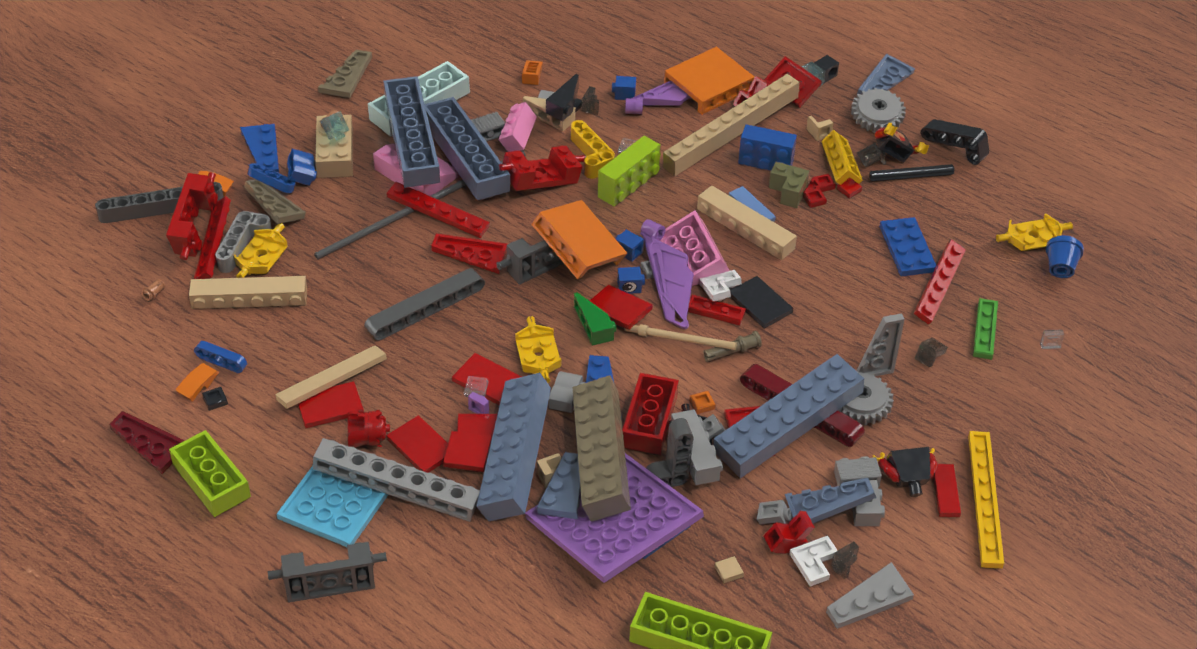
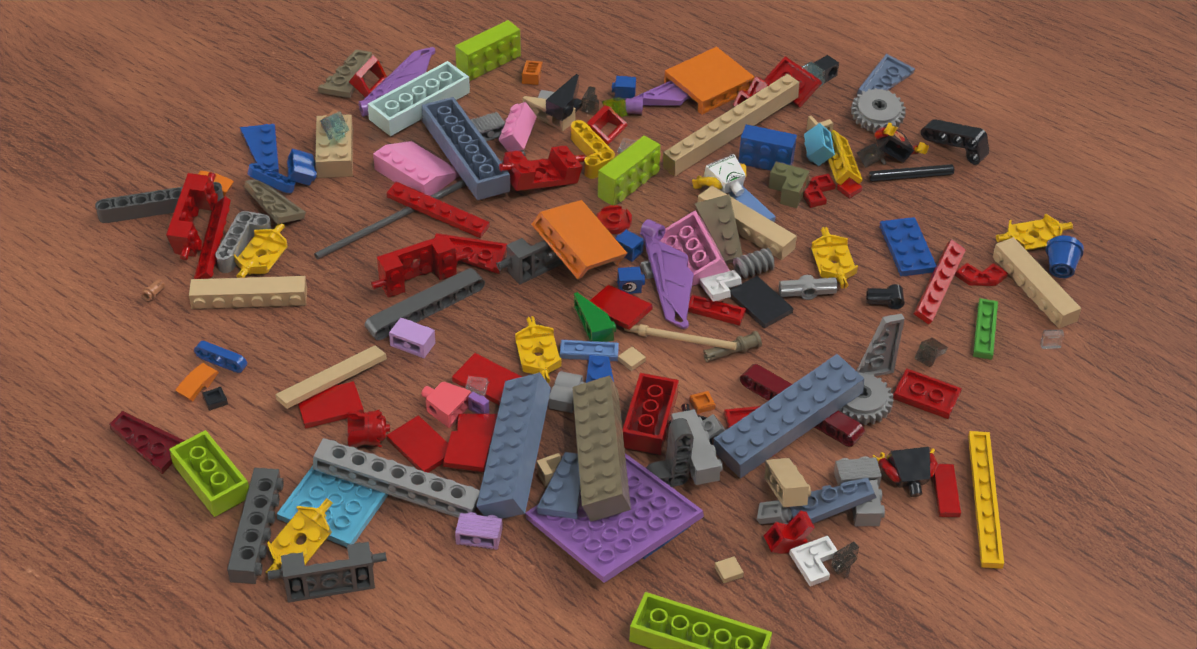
sand blue brick [383,76,440,188] -> none
light grey wing [826,562,914,629] -> none
none -> dark grey brick [227,468,284,584]
none -> yellow plate [265,498,333,574]
none -> red tile [349,55,387,98]
none -> medium lavender wing [358,47,435,116]
none -> red brick [371,234,468,298]
none -> lavender brick [389,318,435,358]
none -> coral torso [421,382,471,428]
none -> lime brick [455,20,521,81]
none -> lavender brick [455,512,503,550]
none -> medium blue tile [560,340,619,361]
none -> red tile [586,105,627,145]
none -> red tile [597,205,632,234]
none -> clear neon green bracket [602,97,627,117]
none -> tan tile [618,347,646,371]
none -> white torso [692,154,747,197]
none -> dark tan wing [694,194,743,264]
none -> light grey piece [733,248,775,279]
none -> tan brick [764,458,811,507]
none -> light grey piece [778,275,837,300]
none -> medium azure brick [804,123,835,166]
none -> yellow plate [811,227,858,289]
none -> black piece [866,284,905,309]
none -> red tile [893,368,962,419]
none -> red tile [955,263,1008,286]
none -> tan brick [993,237,1081,329]

